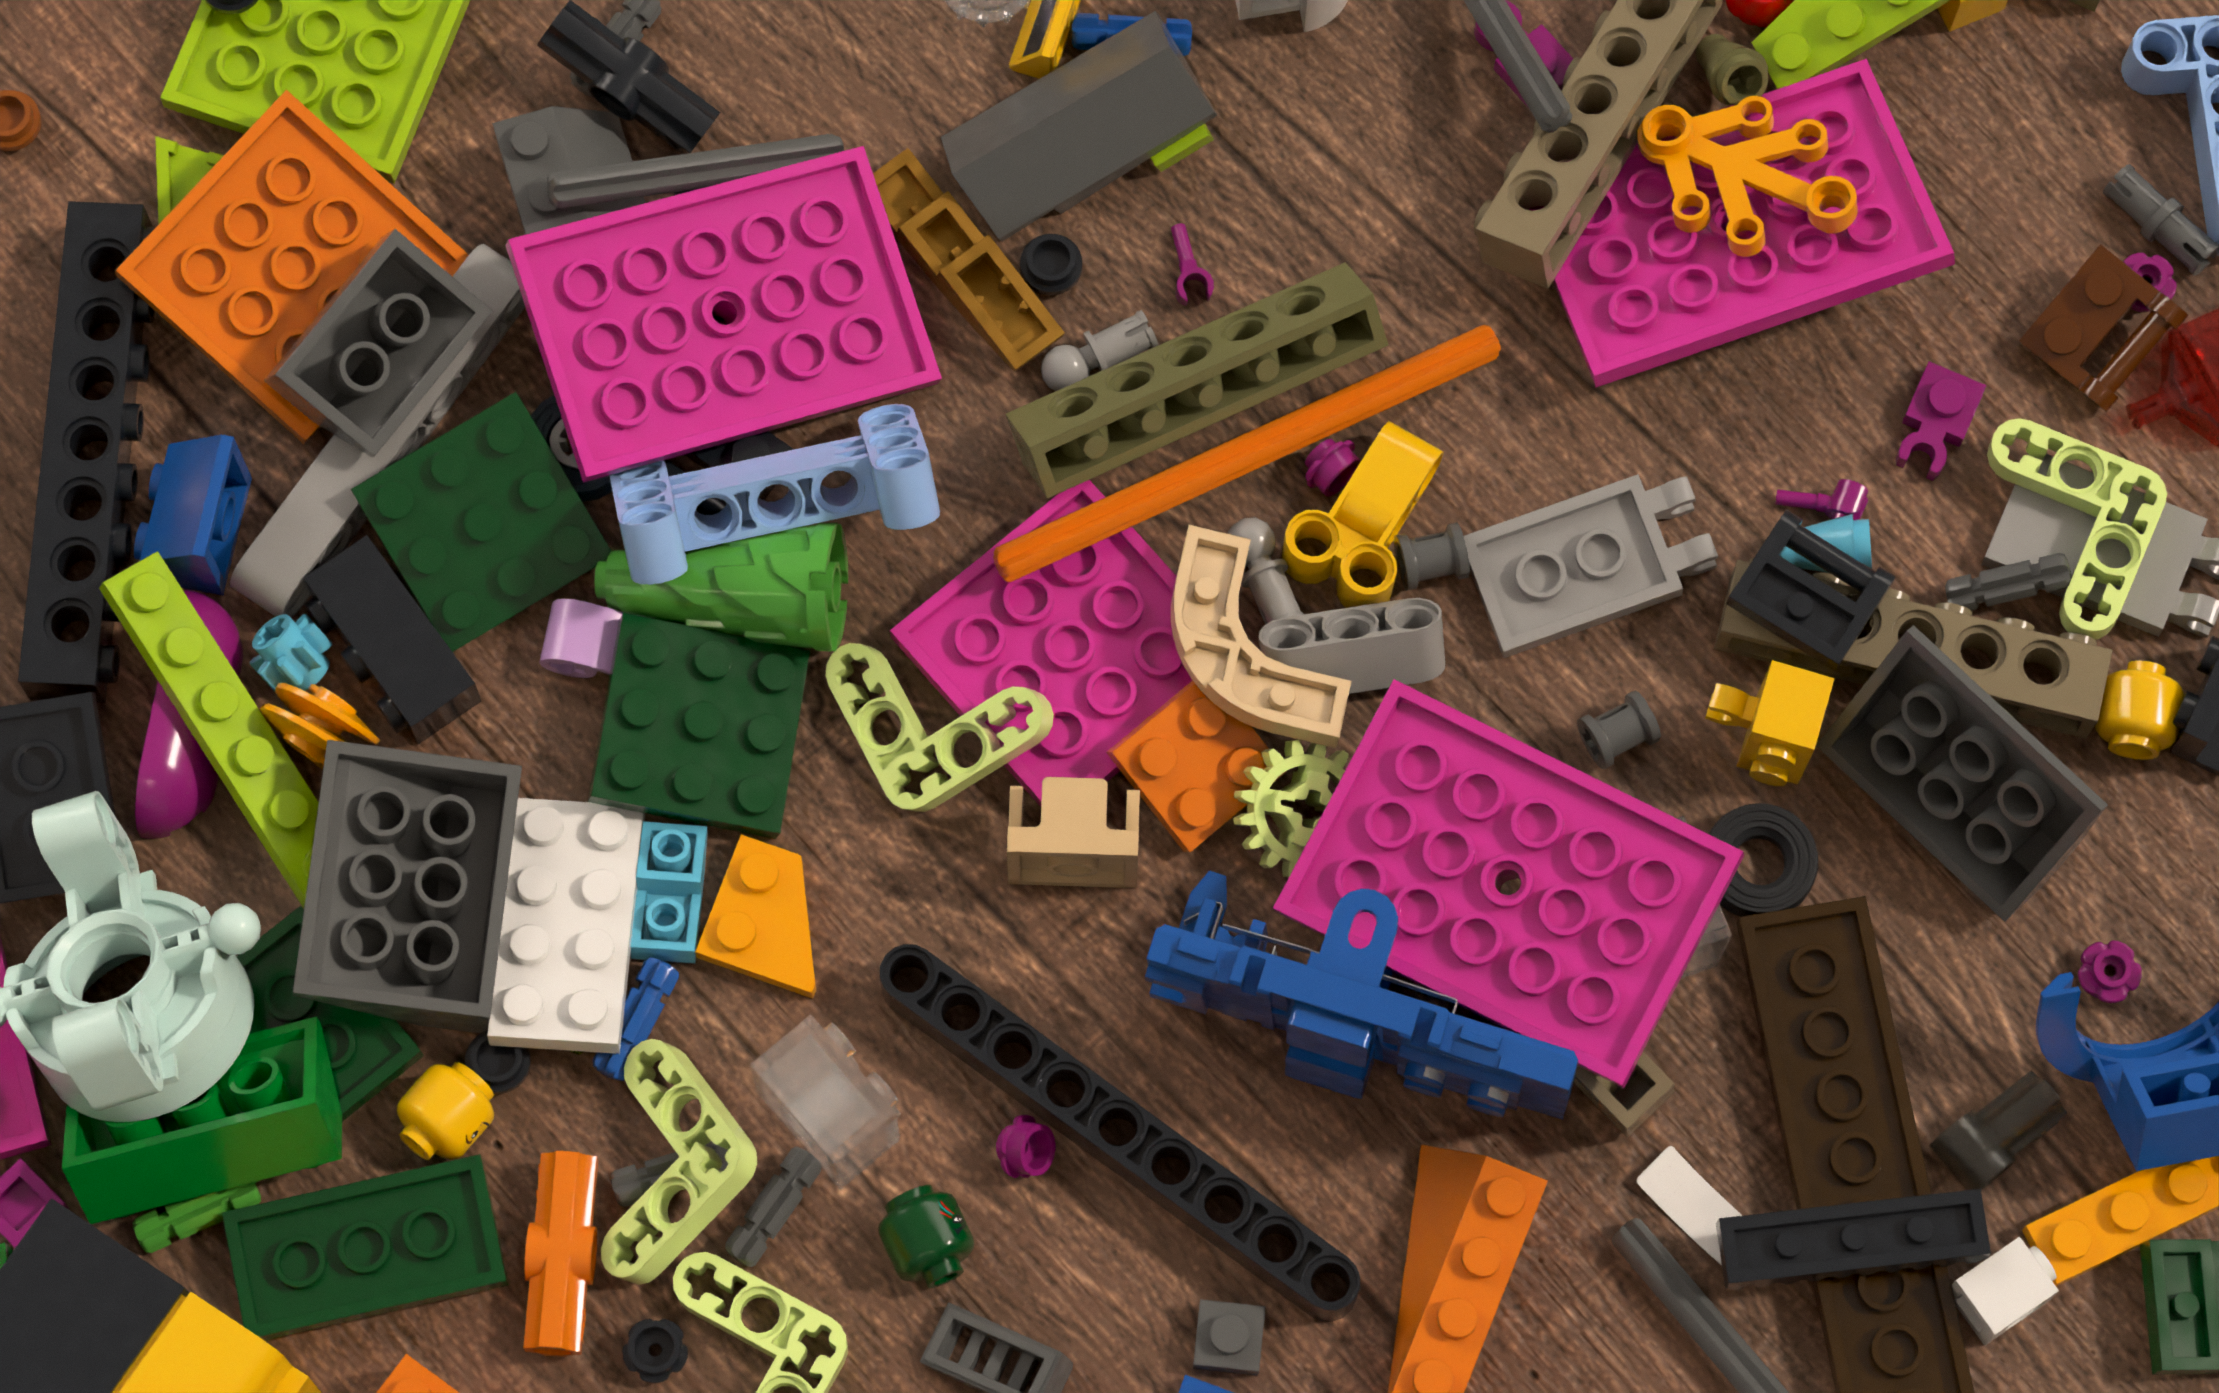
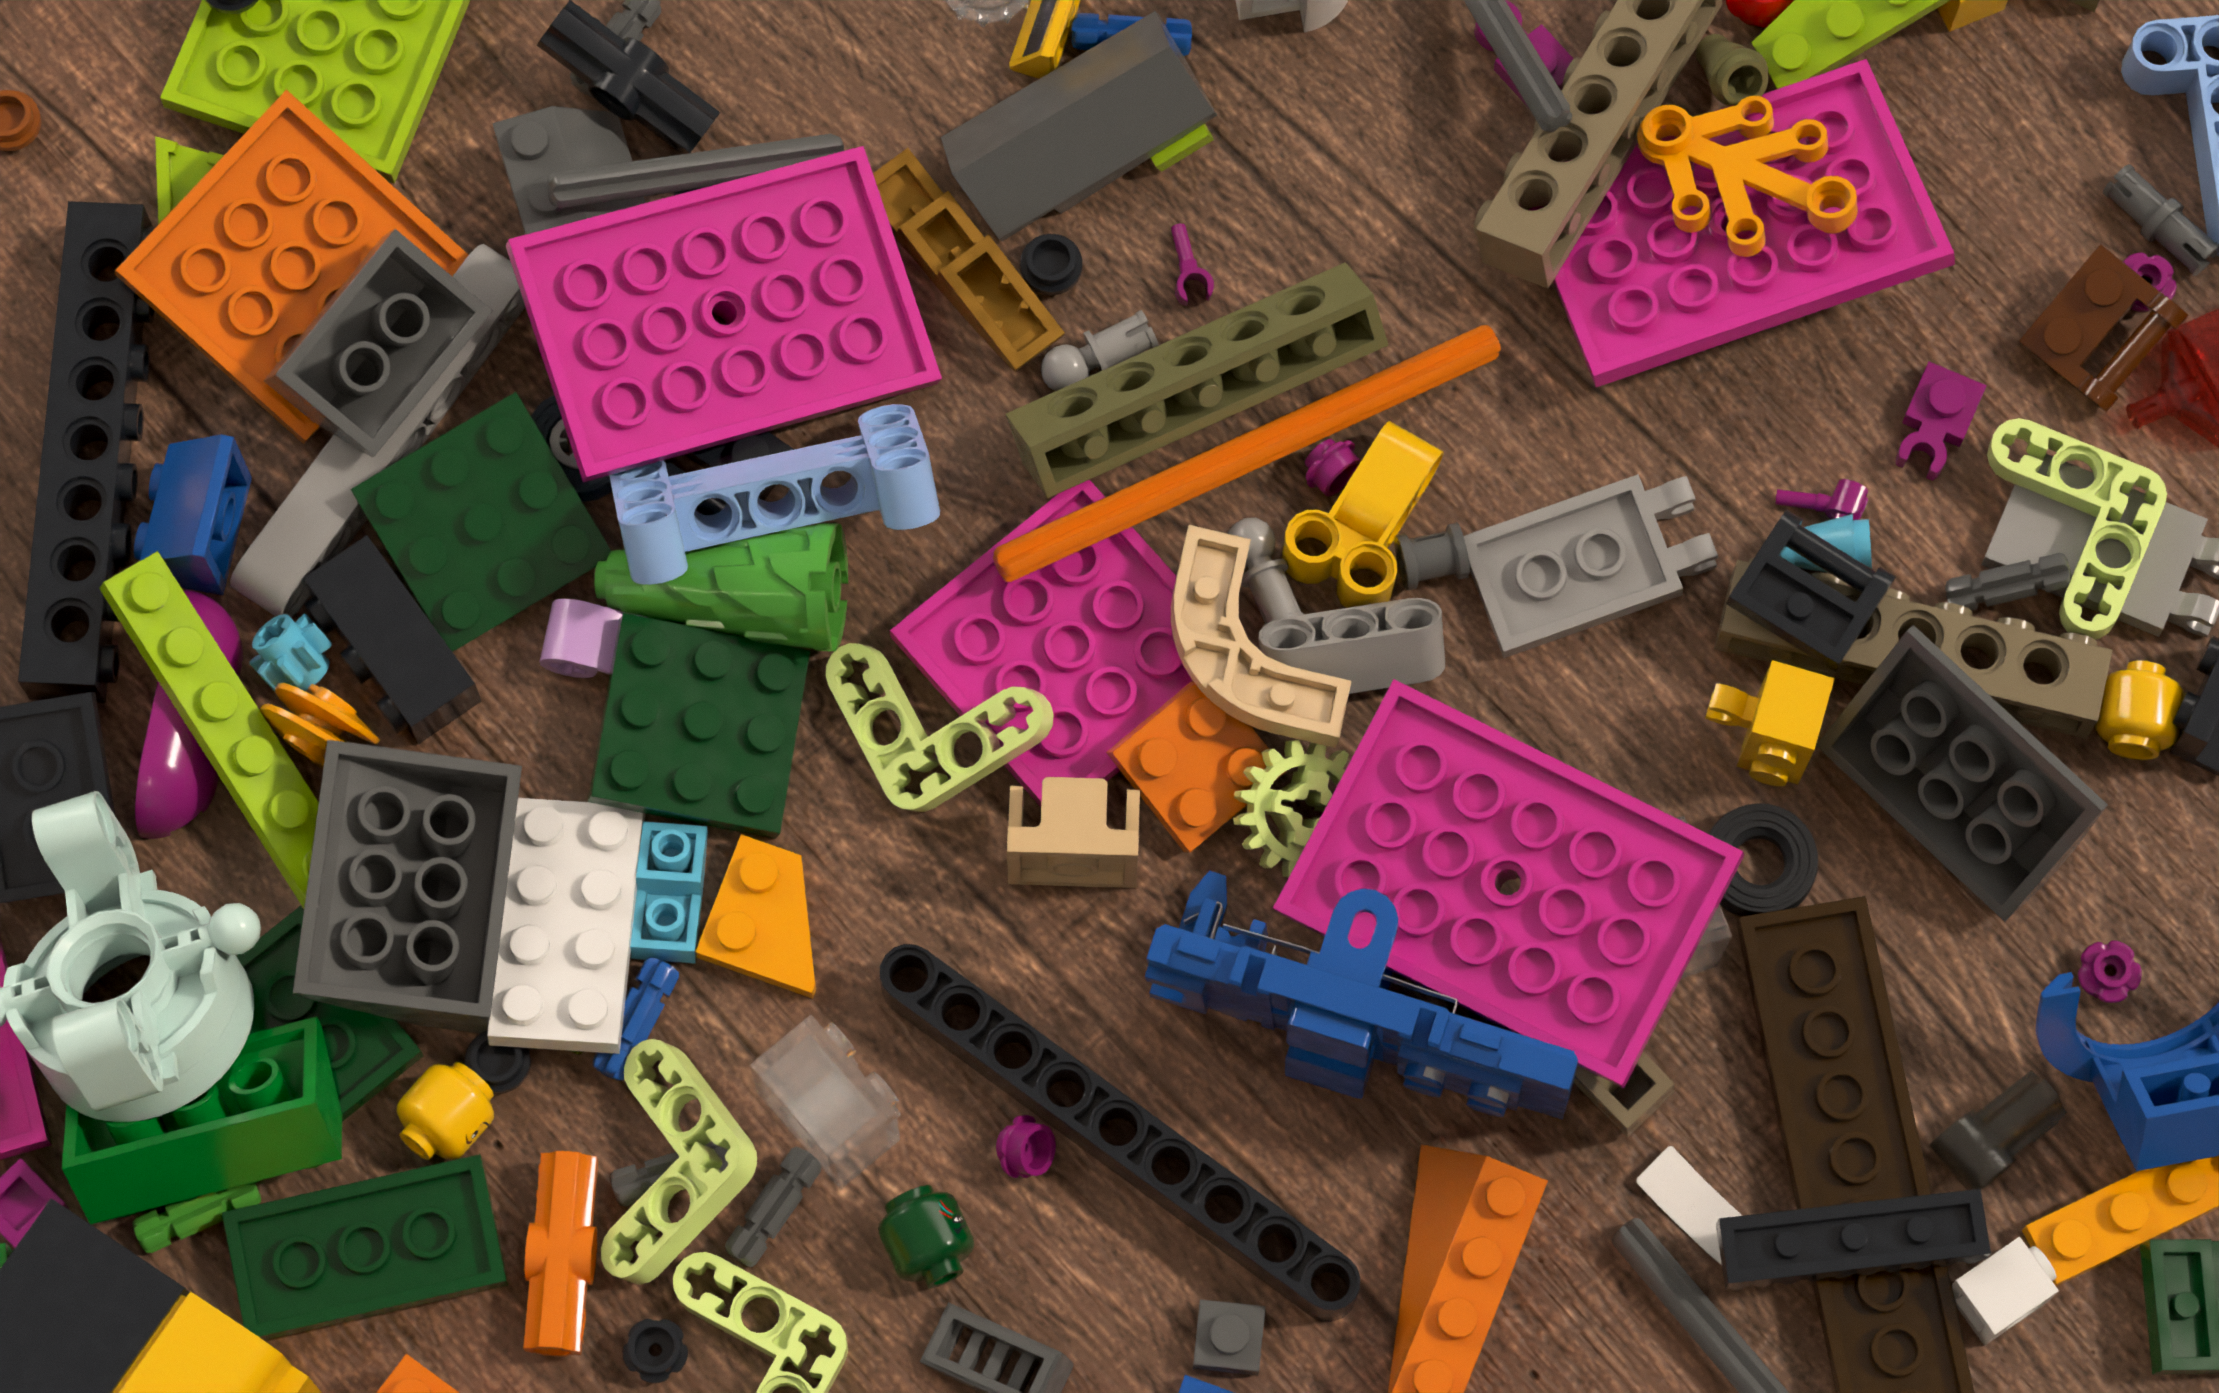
dark grey bush [1577,690,1661,770] -> none

